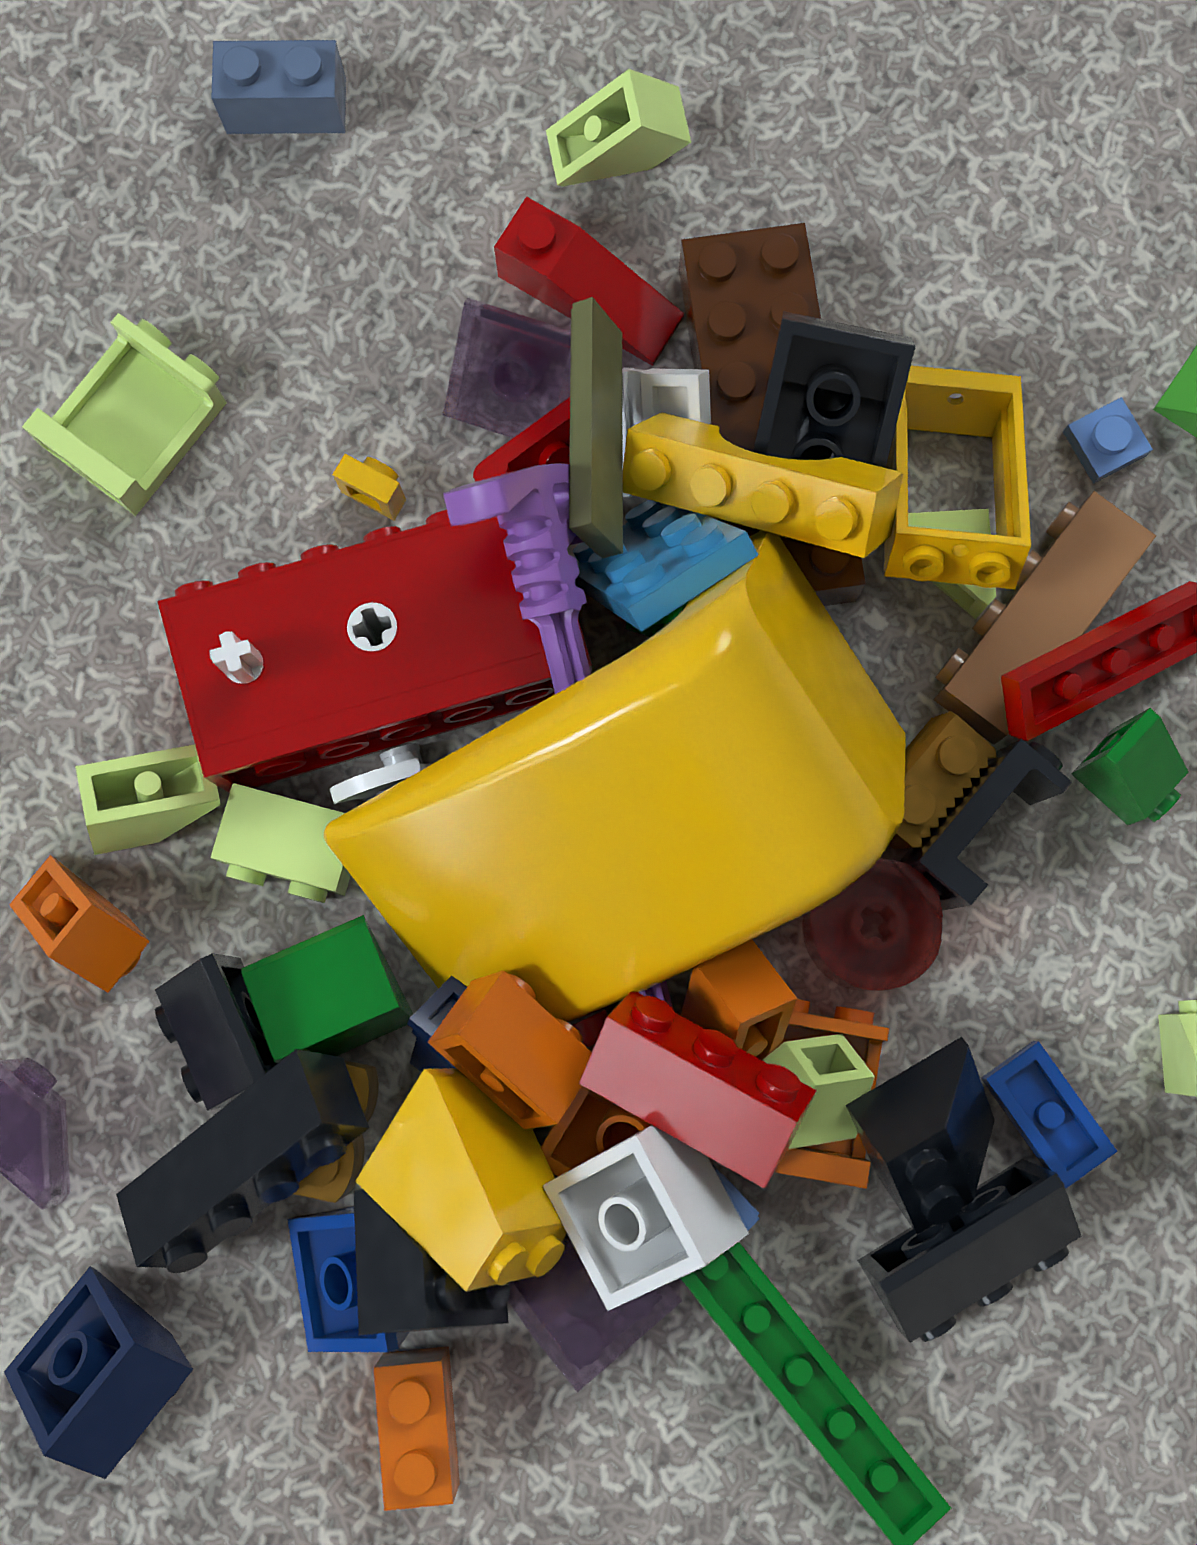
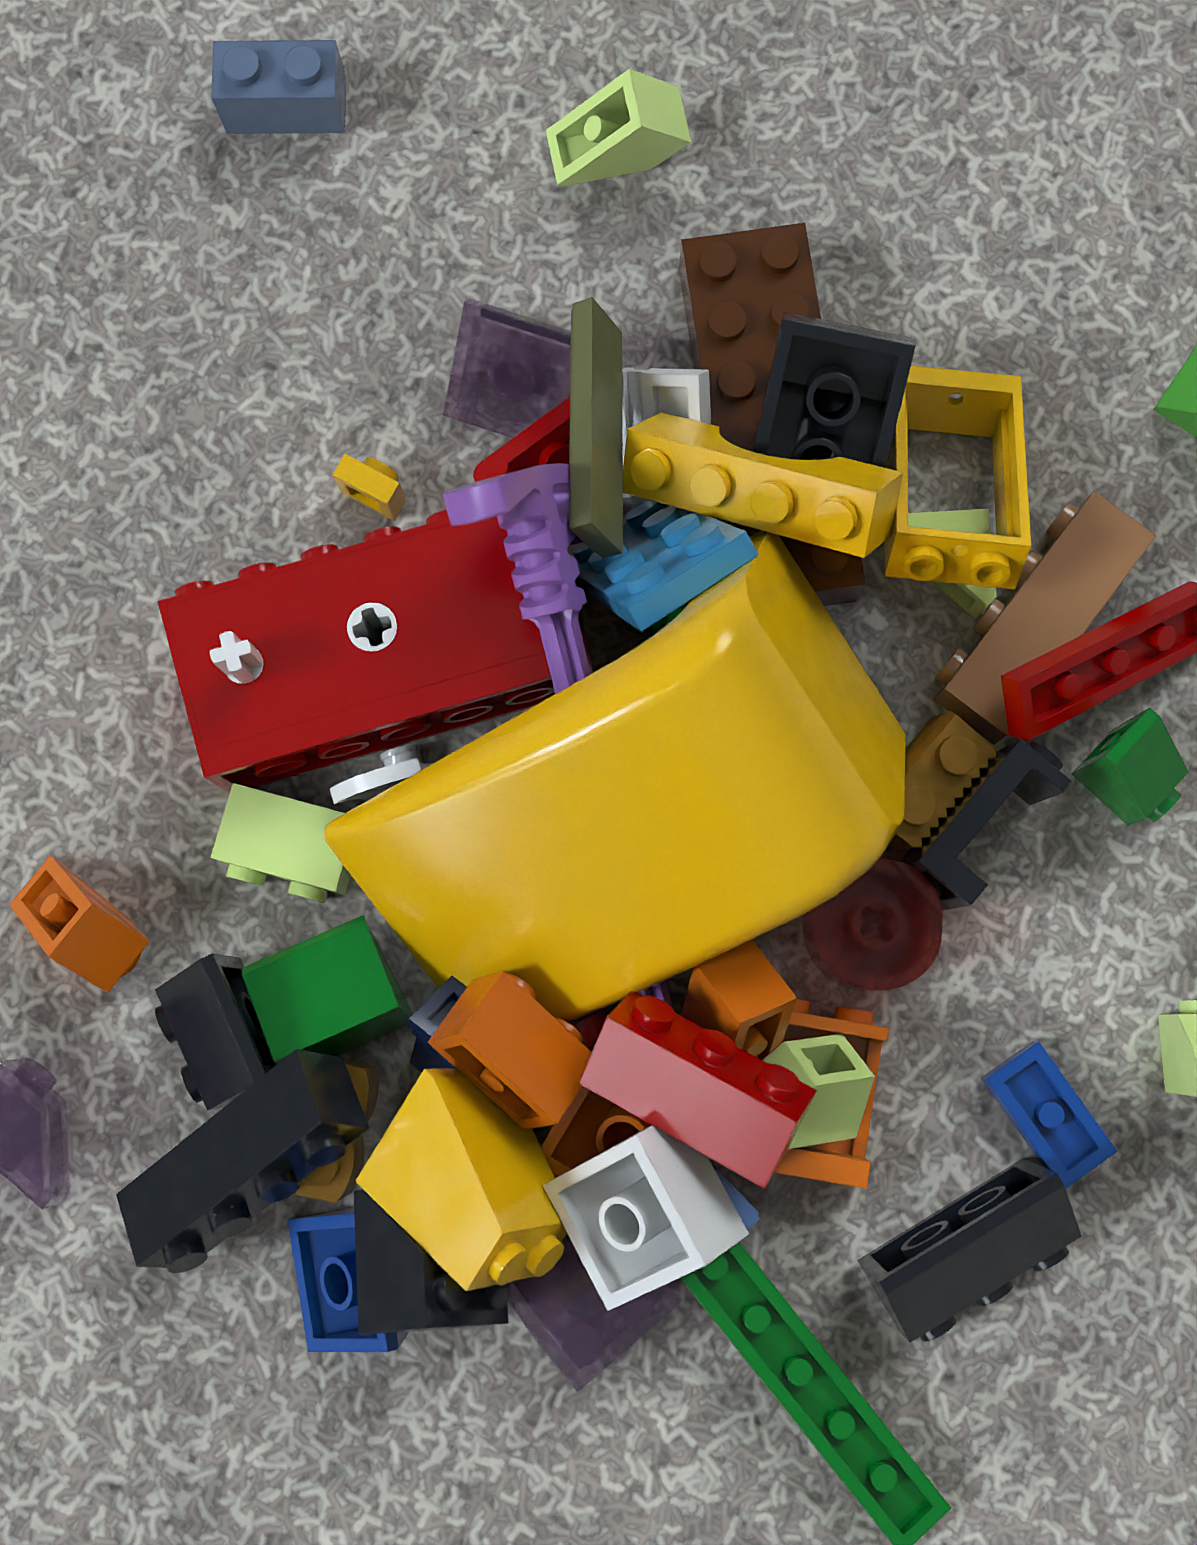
dark blue slope [4,1266,193,1479] -> none
yellowish green panel [22,313,227,516] -> none
yellowish green slope [75,744,220,855] -> none
orange brick [374,1346,460,1511] -> none
red slope [494,196,684,366] -> none
black slope [846,1037,995,1234] -> none
medium blue plate [1063,397,1153,484] -> none

